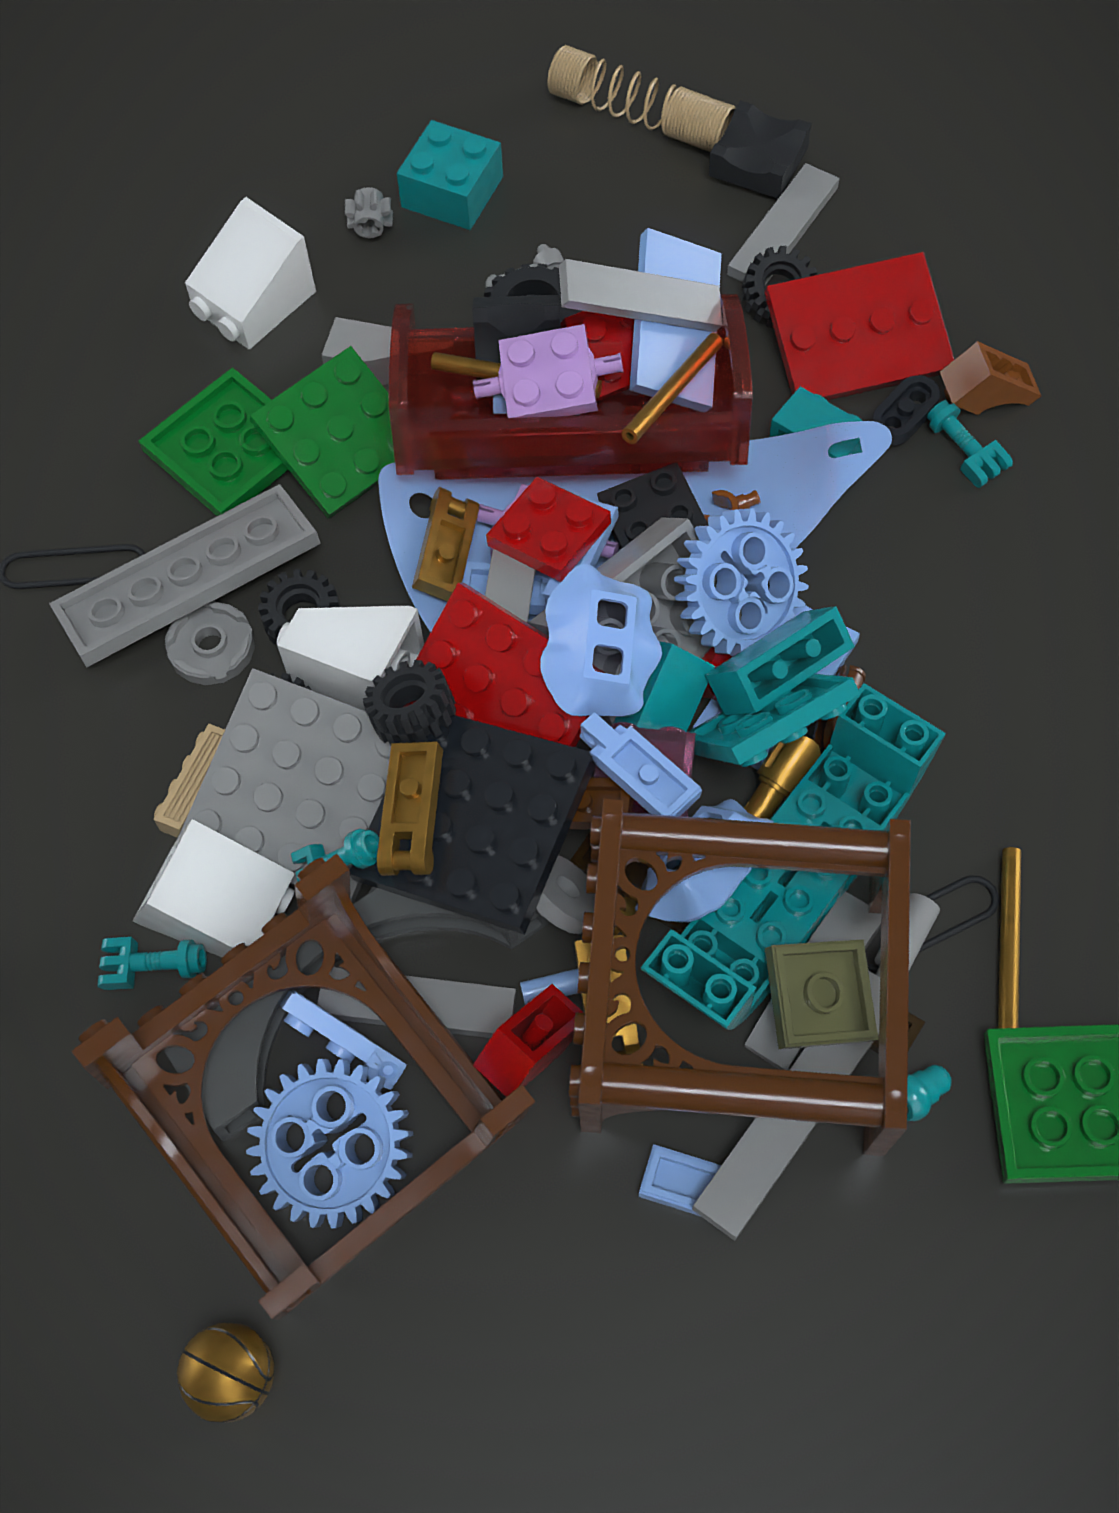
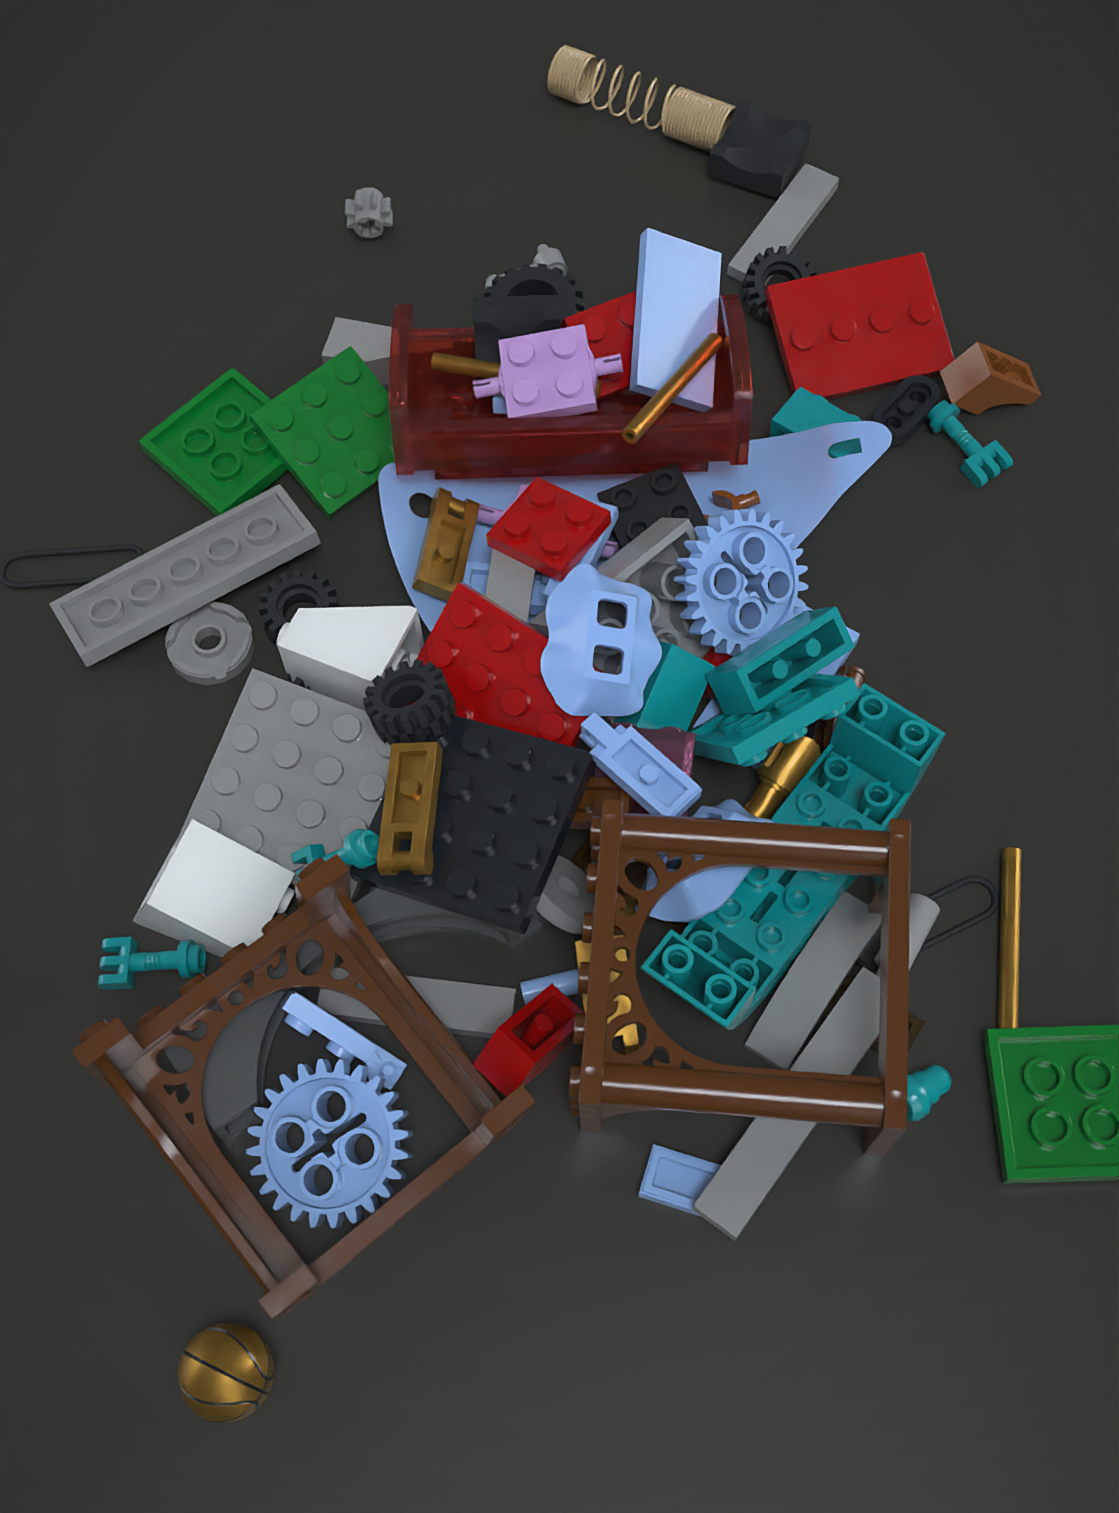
tan piece [154,724,225,838] -> none
white slope [185,197,316,350] -> none
teal brick [396,120,503,230] -> none
light grey tile [559,259,723,332] -> none
olive tile [765,939,879,1049] -> none

